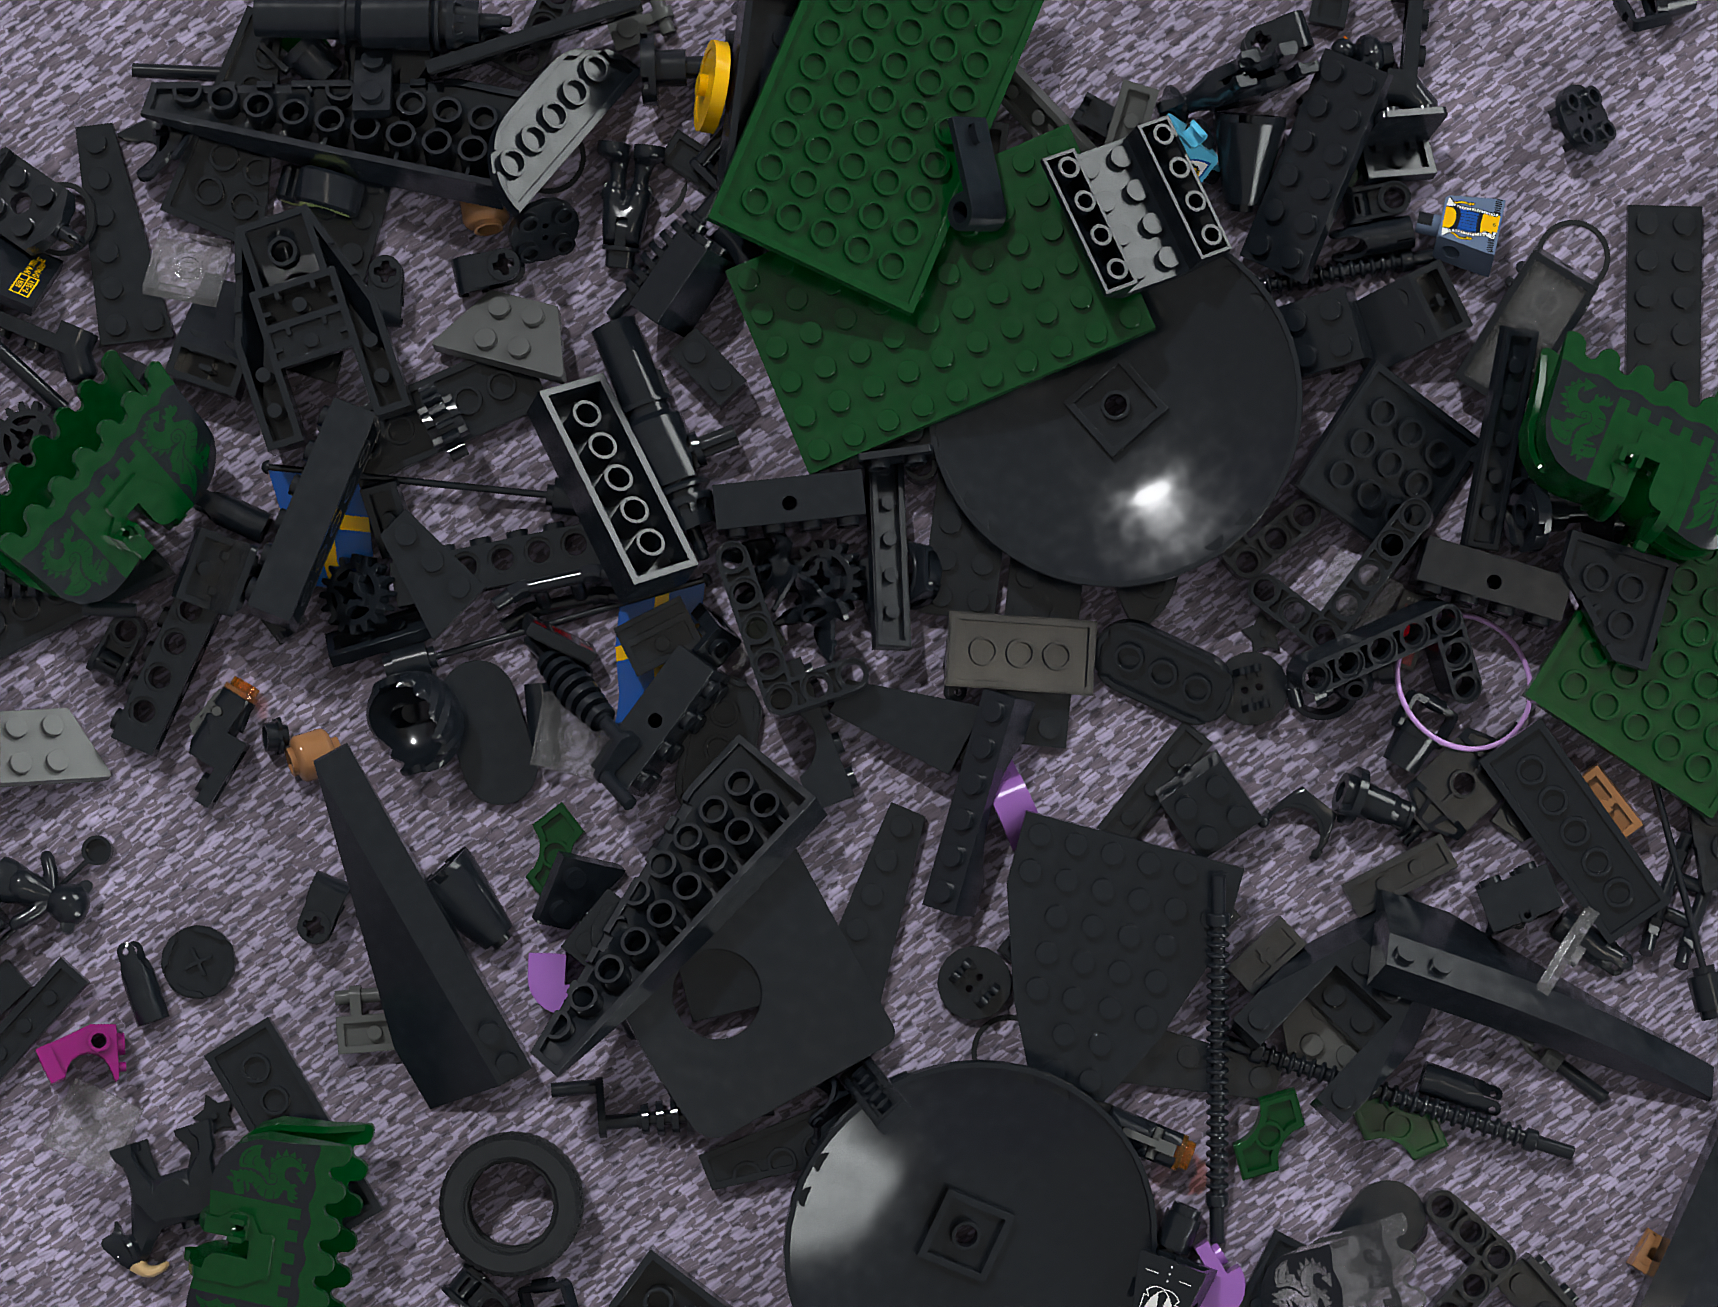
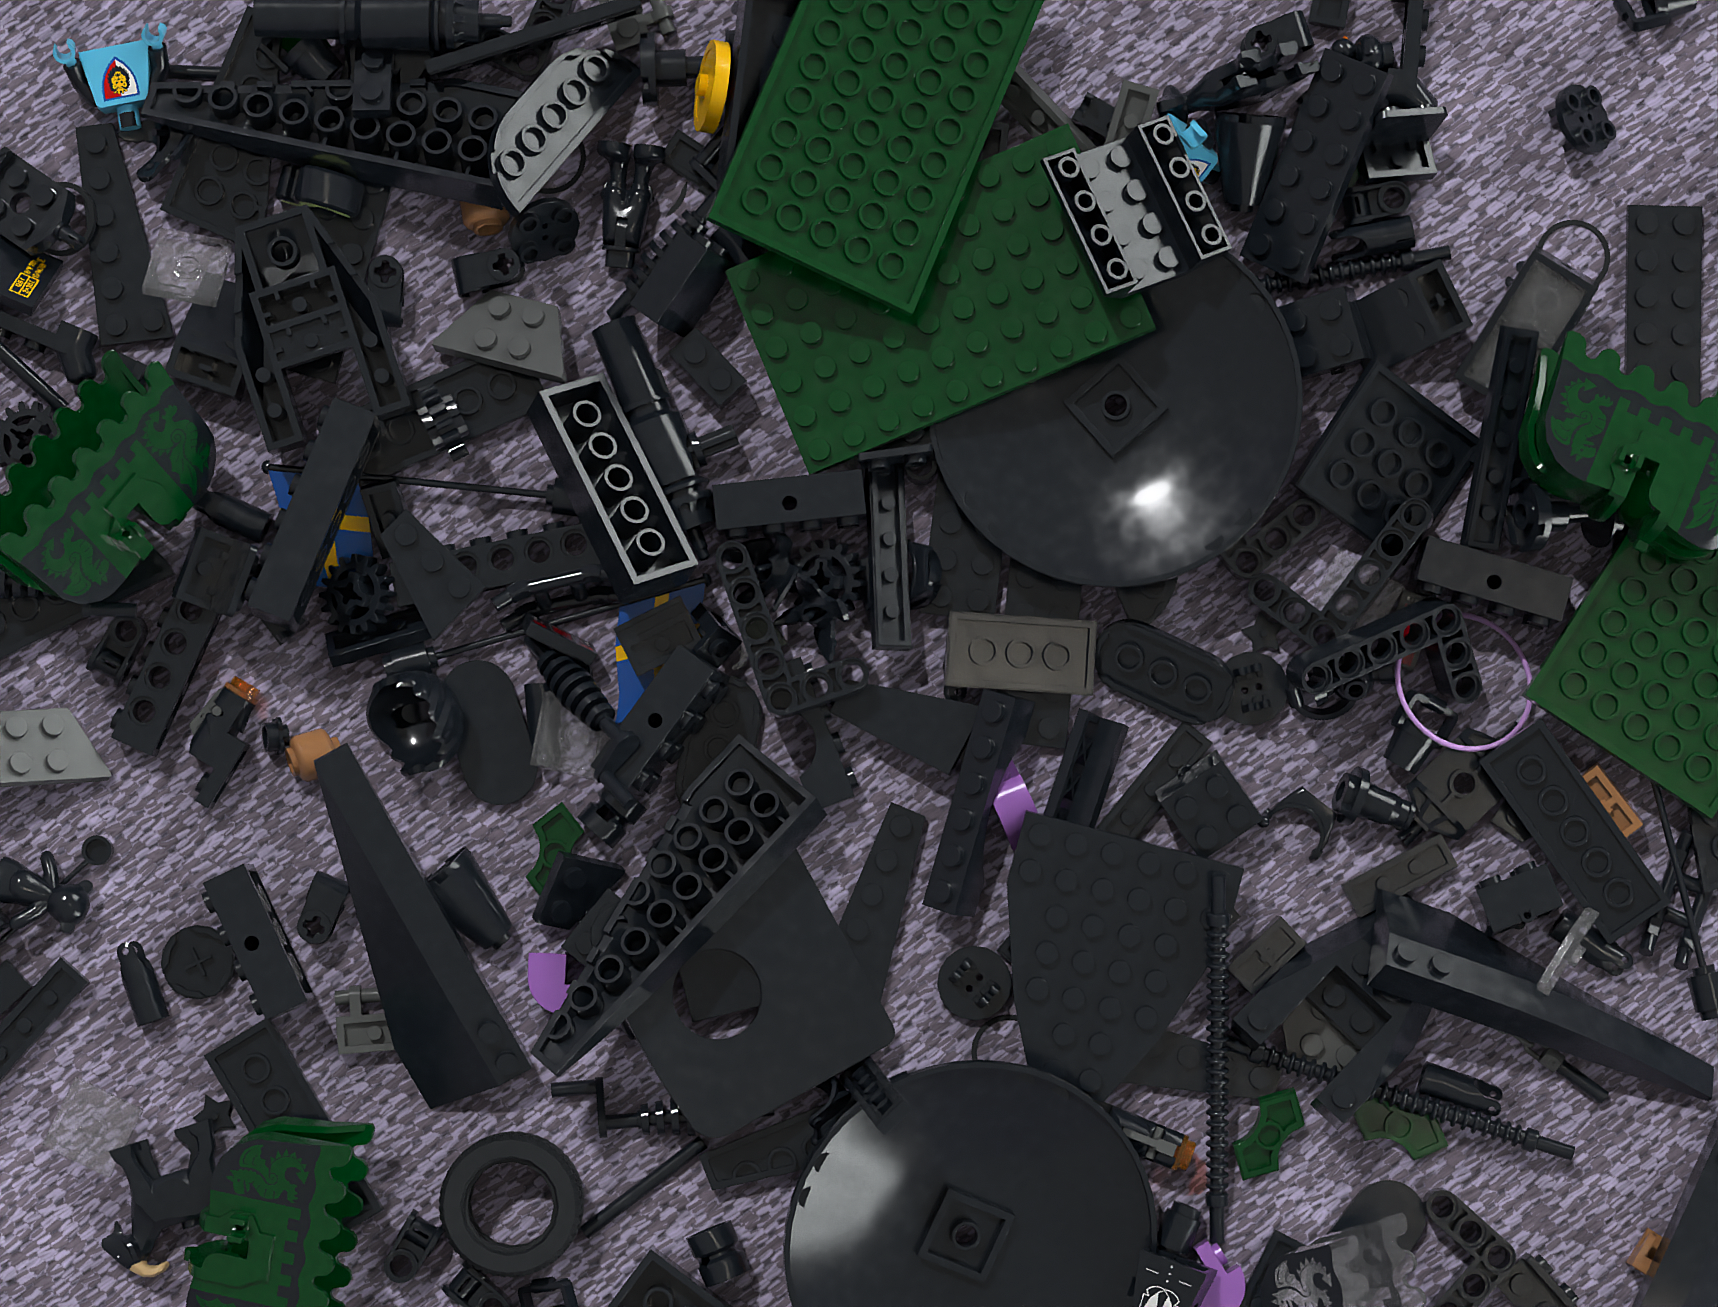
magenta tile [35,1024,127,1087] -> none
black door [947,116,1007,232] -> none
torso [1415,195,1506,277] -> none
black plate [1558,530,1677,671] -> none
none -> torso [53,23,171,131]
none -> black brick [201,864,316,1020]
none -> black piece [384,1209,444,1283]
none -> black wheel [577,787,647,849]
none -> black bar [580,1136,708,1239]
none -> black wheel [686,1220,751,1288]
none -> black fence [1044,708,1129,828]

